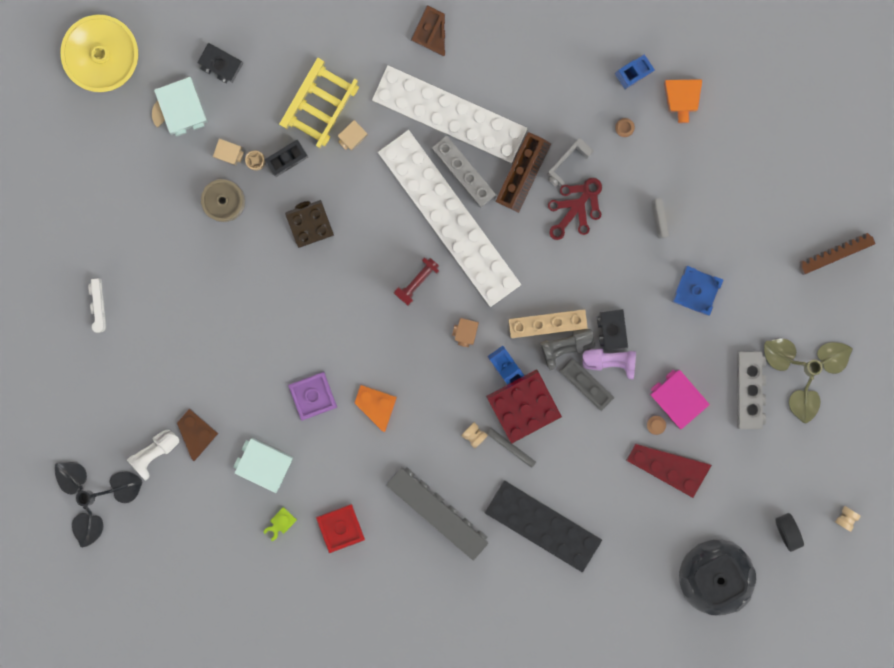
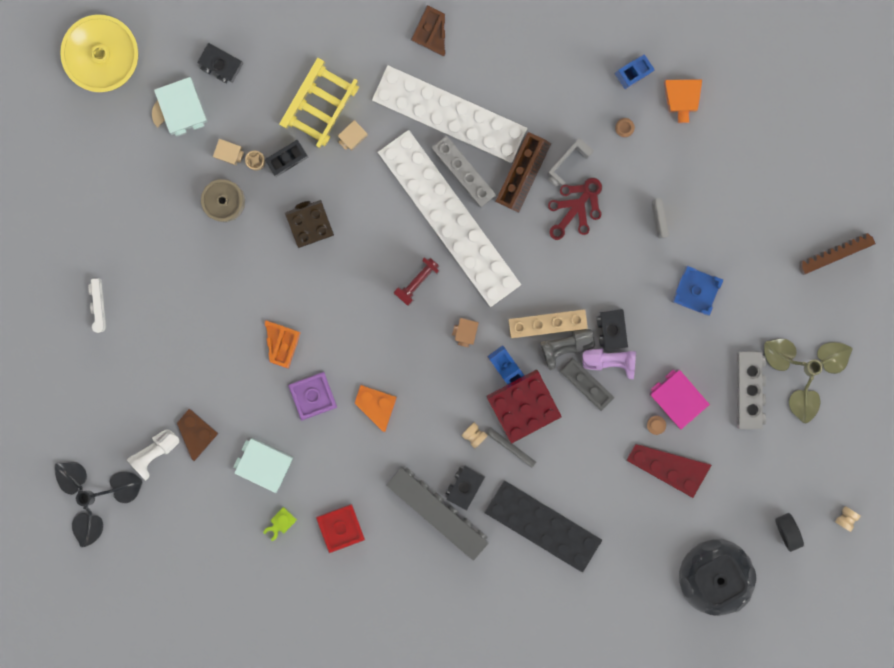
none -> orange wing [265,320,301,369]
none -> black brick [445,465,485,511]

